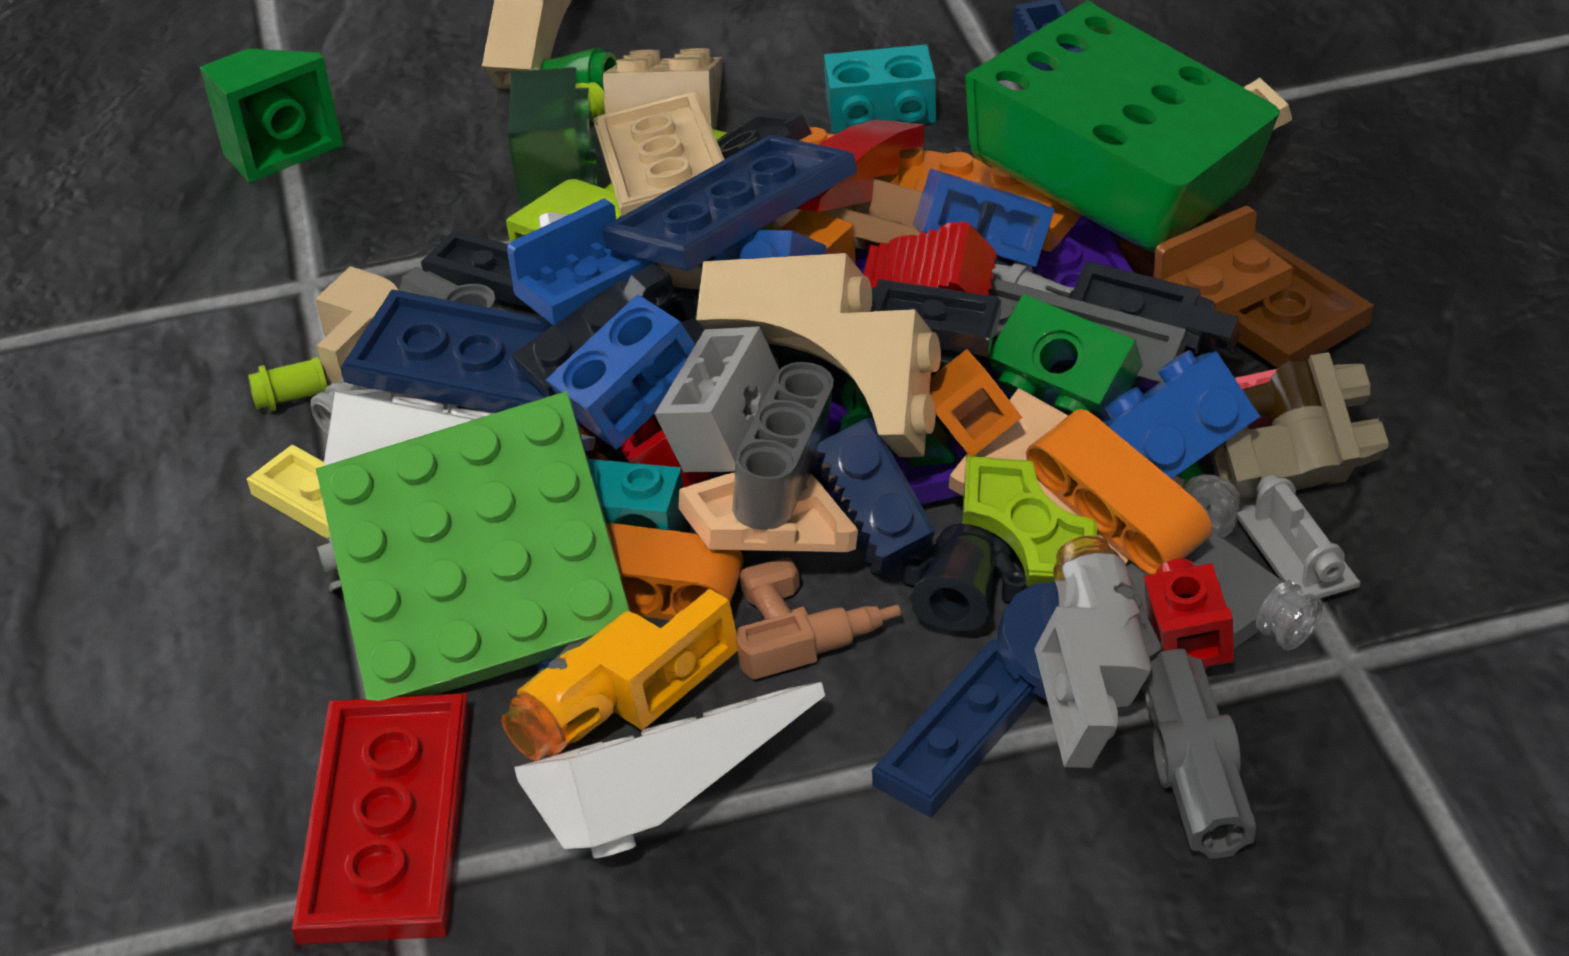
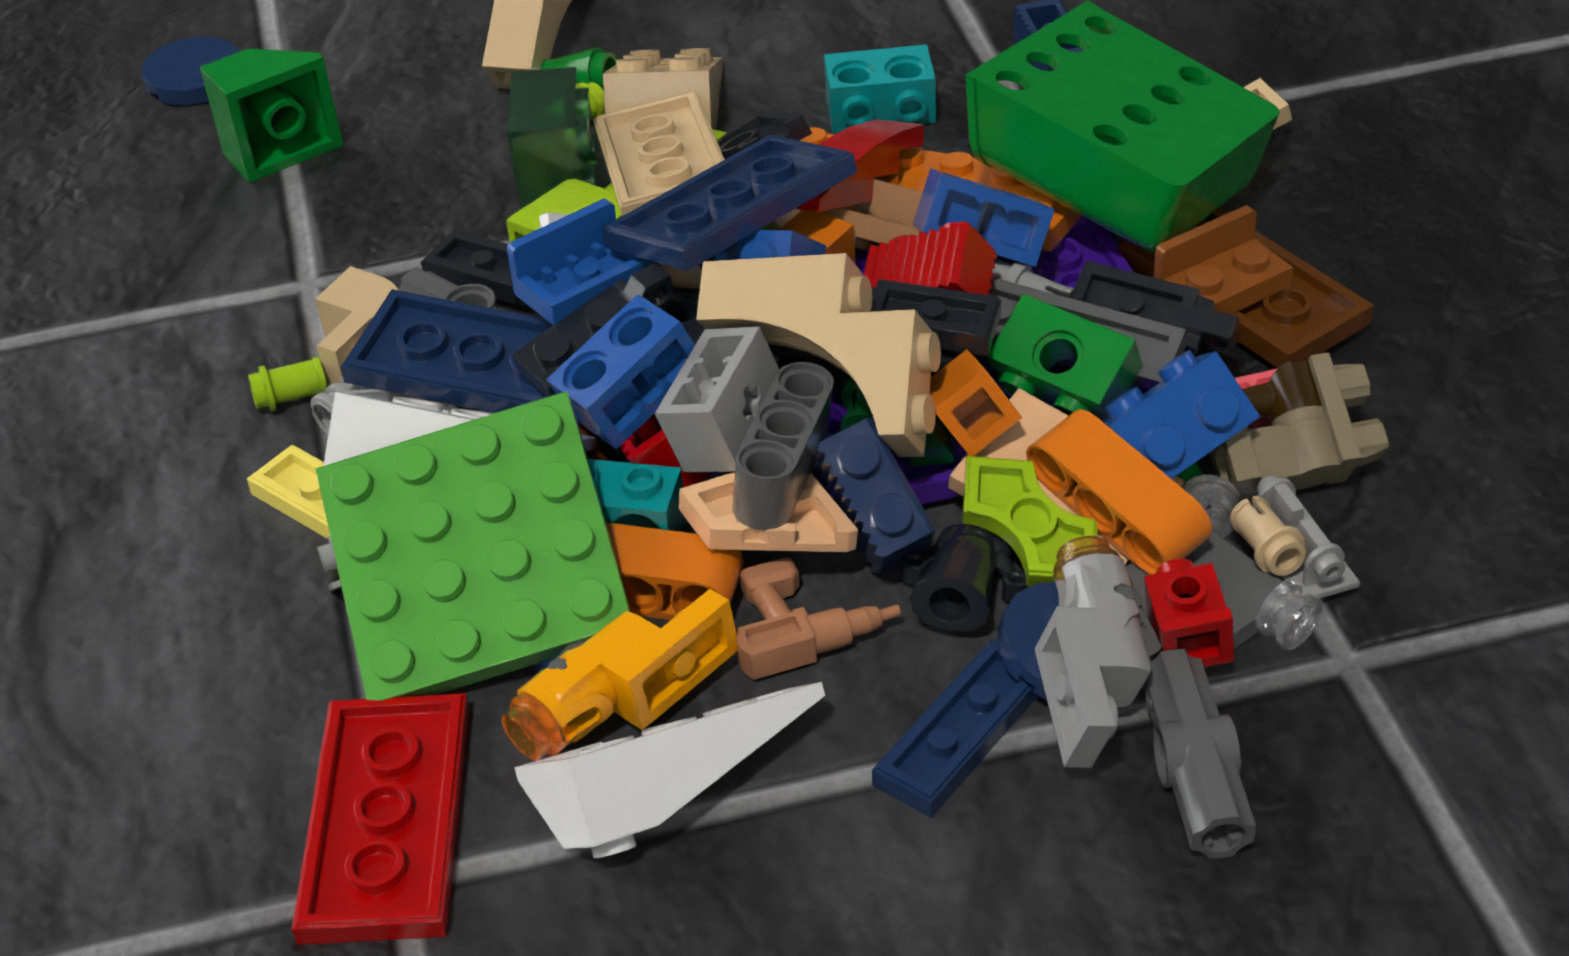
none -> dark blue tile [141,36,239,106]
none -> tan pin [1229,496,1306,576]

